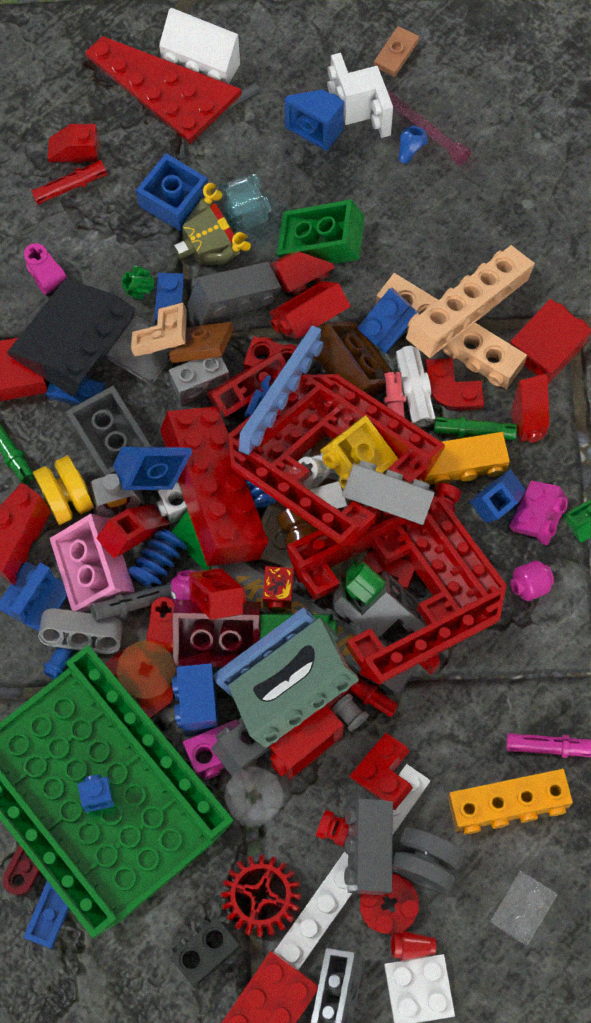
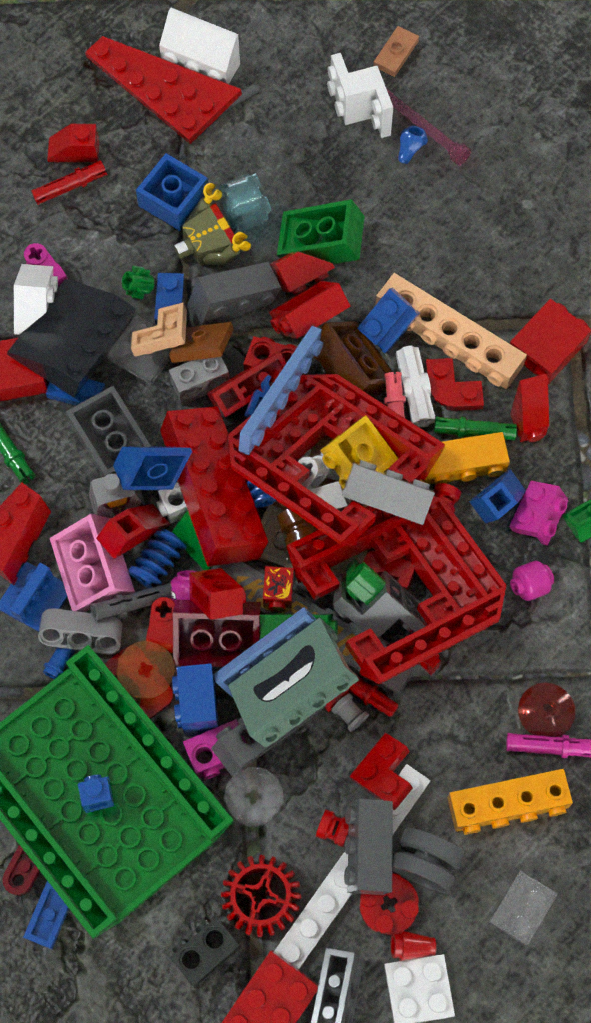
yellow wheel [33,455,94,525] -> none
red window [270,704,344,781] -> none
blue slope [284,89,344,151] -> none
light nougat brick [406,245,535,358] -> none
none -> white slope [14,264,58,335]
none -> clear red dish [518,683,575,737]

